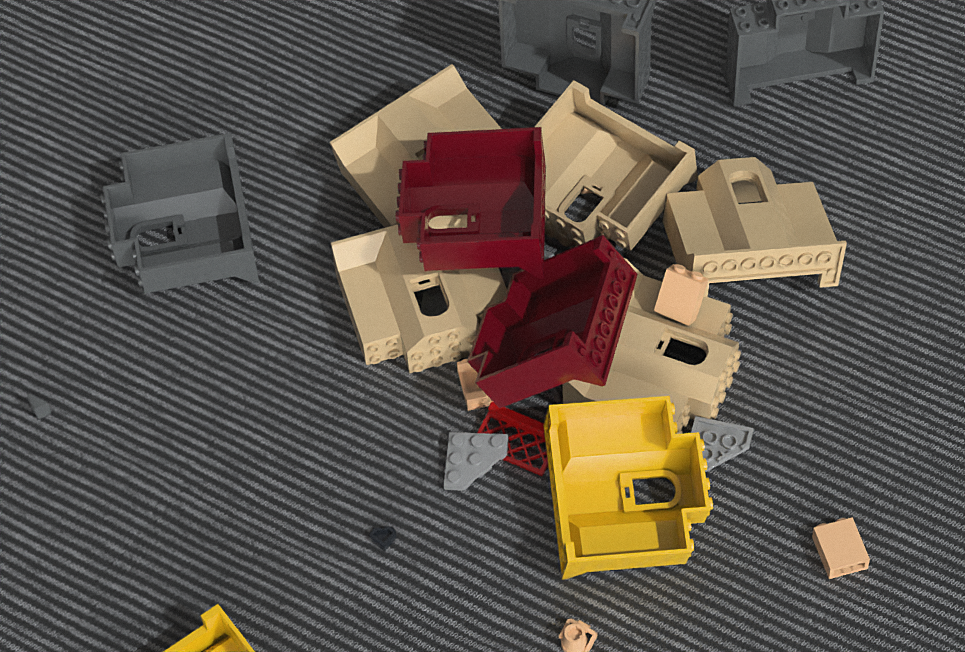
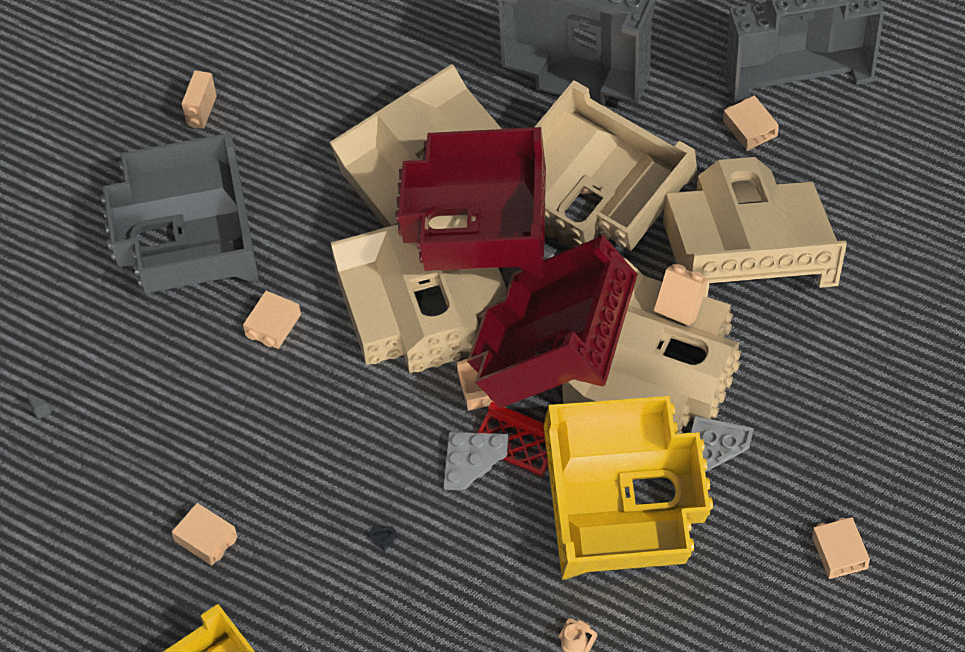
none -> light nougat brick [172,503,237,566]
none -> light nougat brick [182,71,217,129]
none -> light nougat brick [243,291,301,349]
none -> light nougat brick [723,95,779,151]

